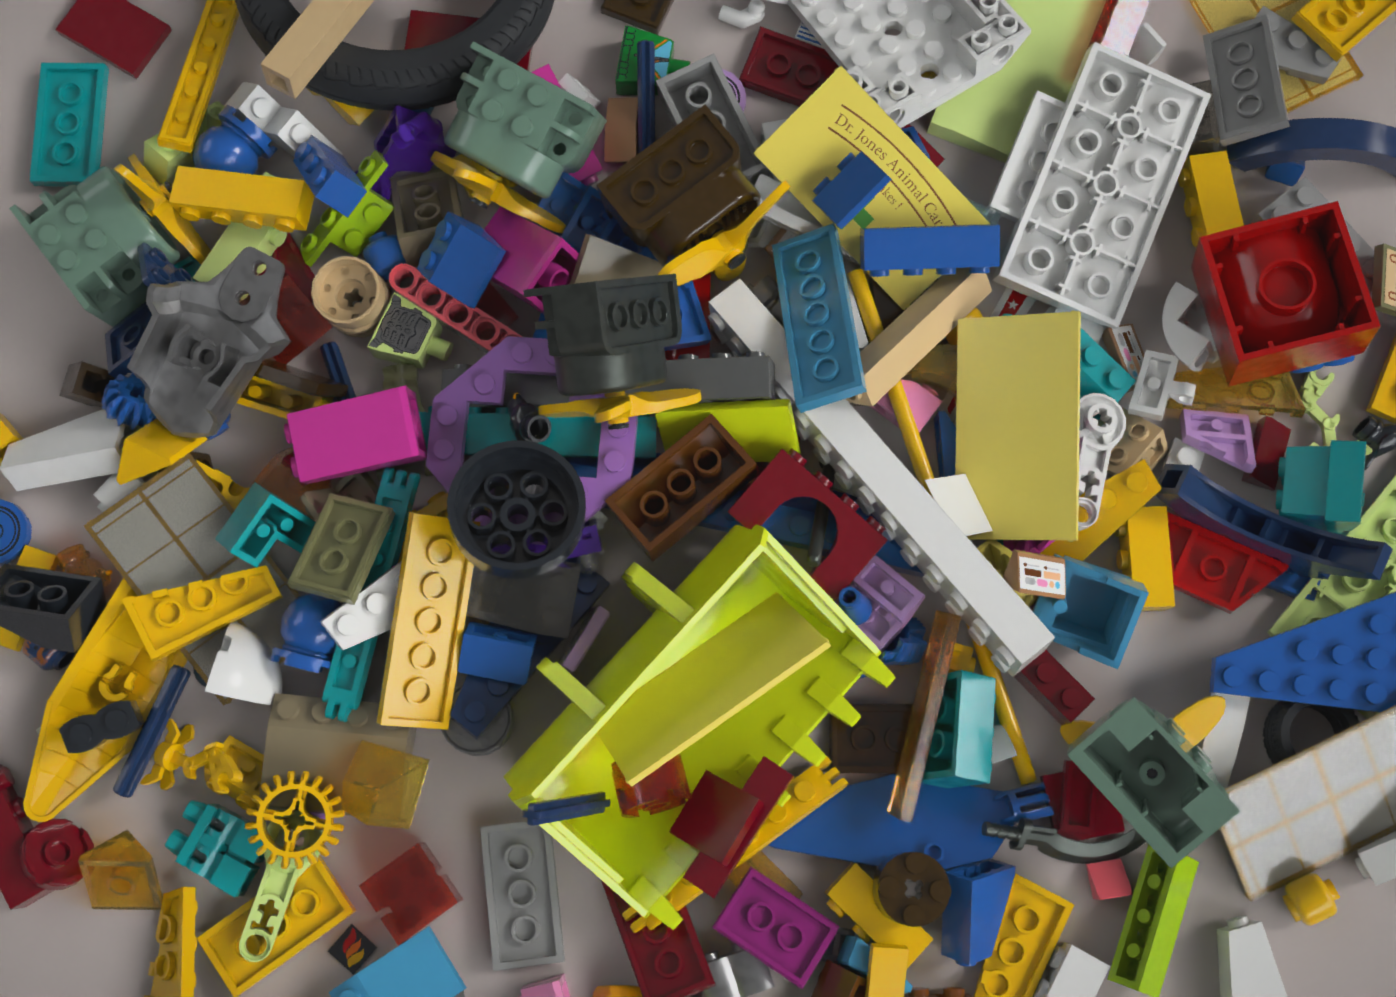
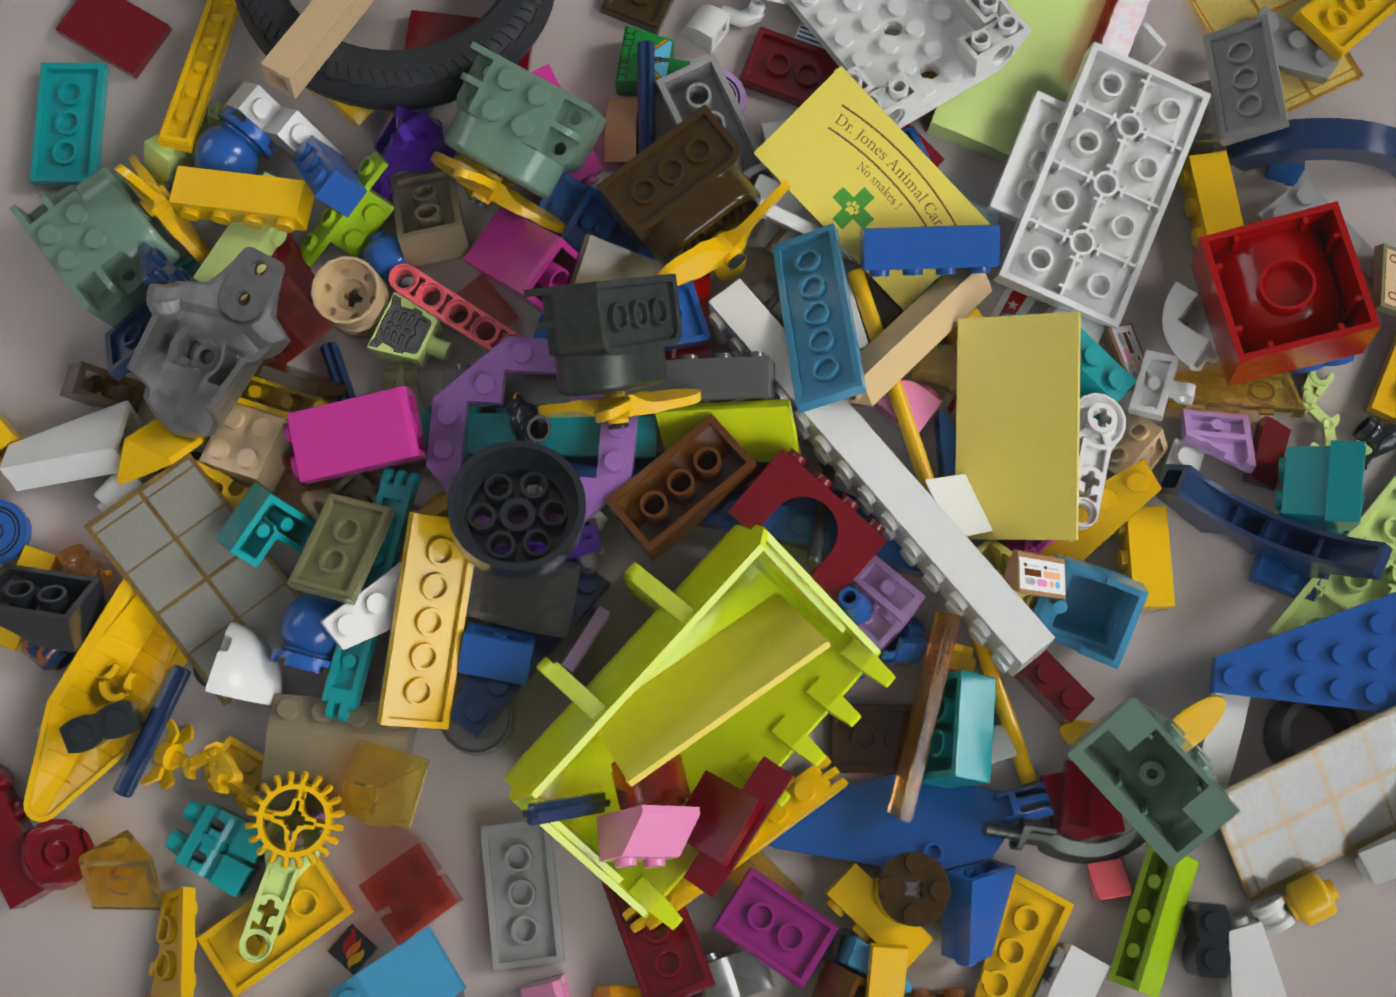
blue gear [101,373,156,430] -> none
yellow wing [122,565,283,662] -> none
blue slope [417,211,506,309] -> none
white plate [558,73,601,109] -> none
blue slope [812,151,892,229] -> none
red wing [1167,512,1289,614] -> none
none -> tan brick [199,403,294,493]
none -> bright pink slope [597,805,700,868]
none -> white brick [681,4,730,54]
none -> black brick [1182,901,1231,979]
none -> white wheel [1249,894,1296,936]

